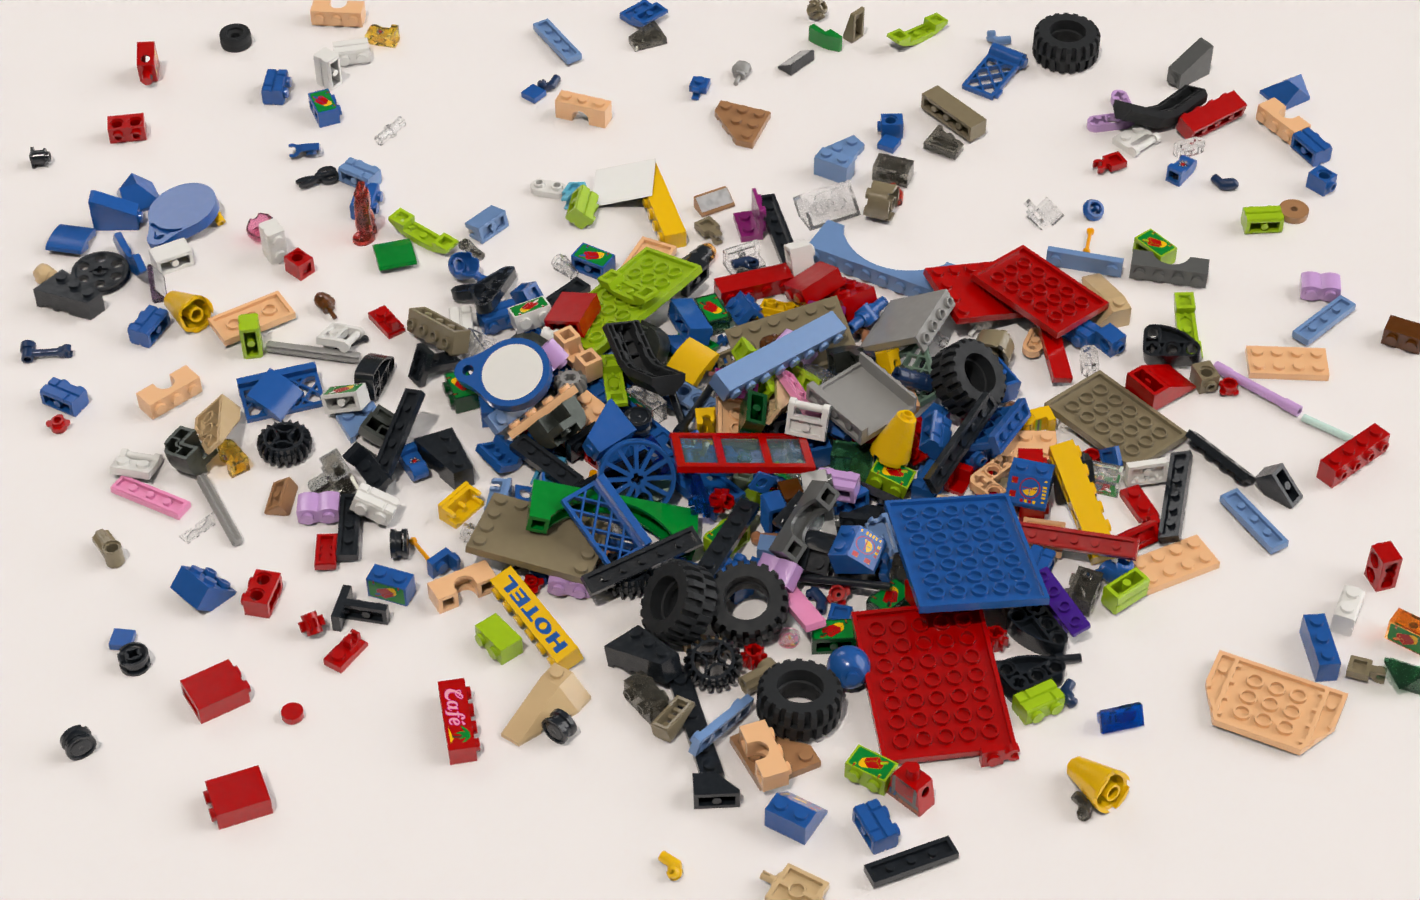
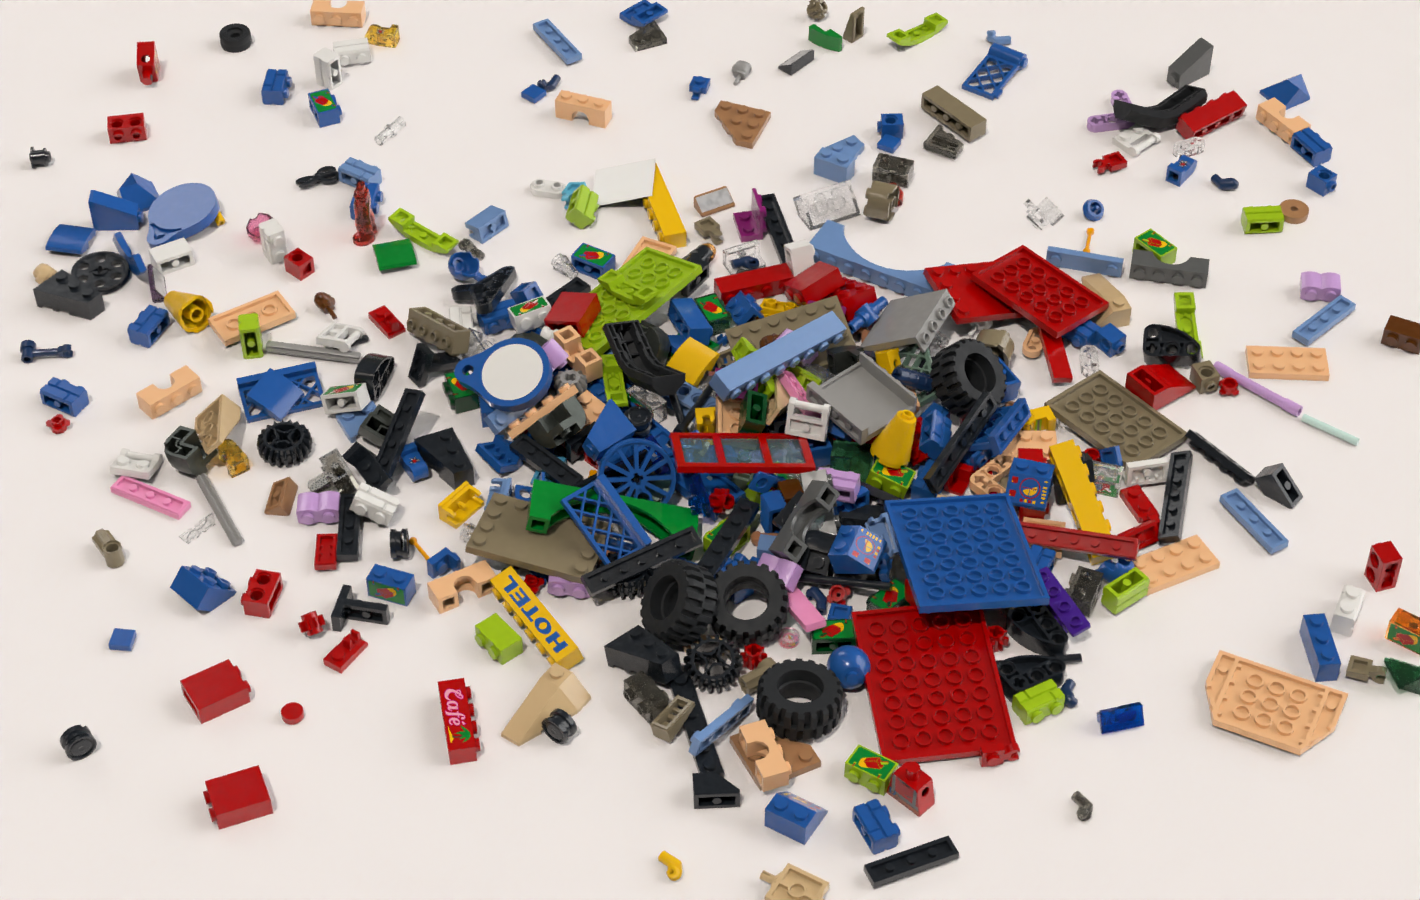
black wheel [117,642,151,677] -> none
blue plate [288,143,321,158] -> none
black tyre [1032,13,1101,74] -> none
yellow cone [1067,756,1130,813] -> none
red brick [1316,423,1390,488] -> none

